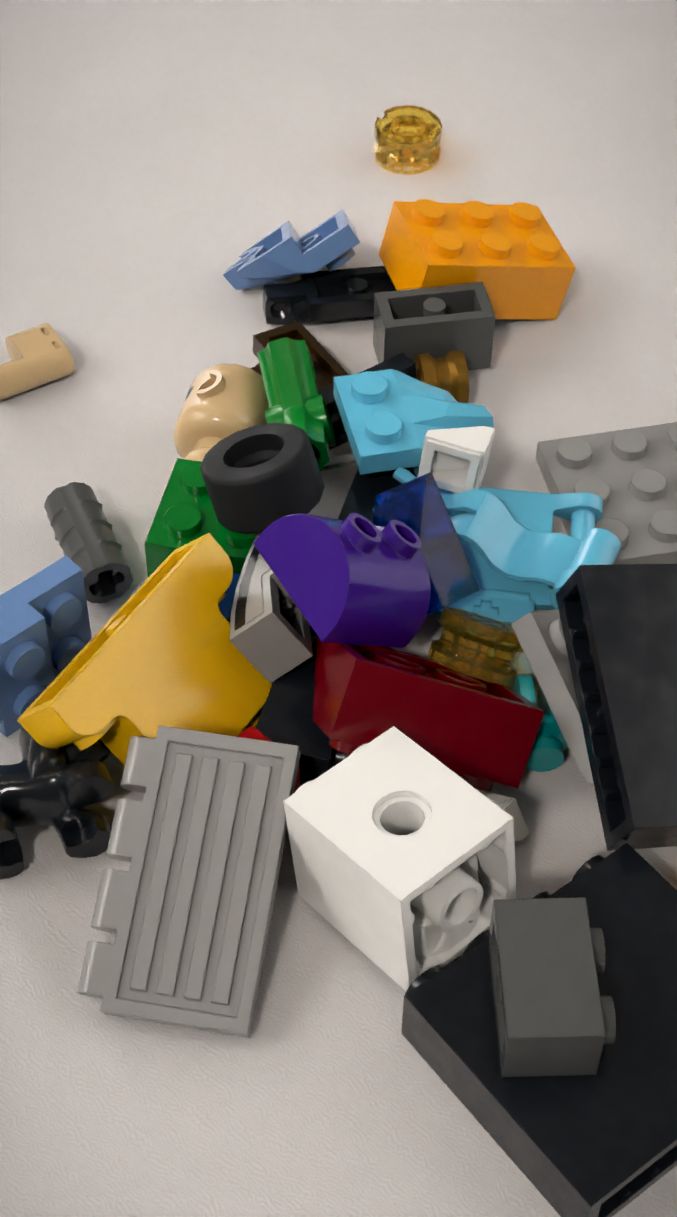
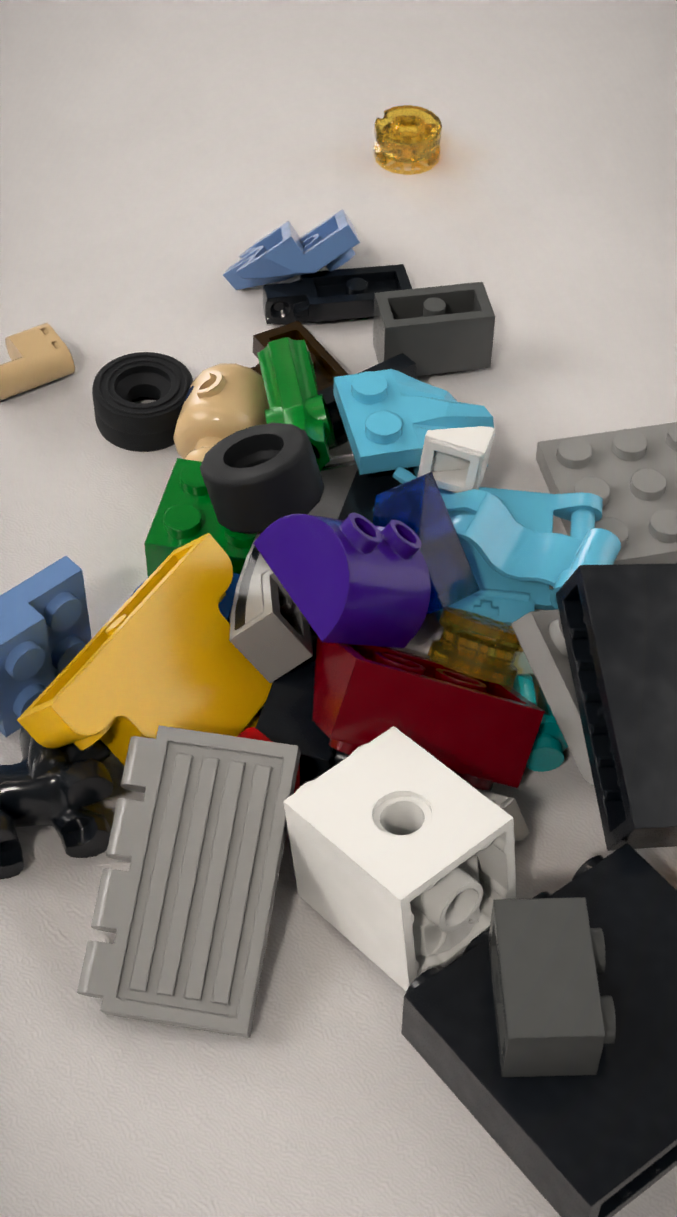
dark grey axle [44,482,133,604] -> none
light orange brick [378,199,576,320] -> none
pearl gold wheel [414,350,469,403] -> none
none -> black tyre [92,352,193,452]

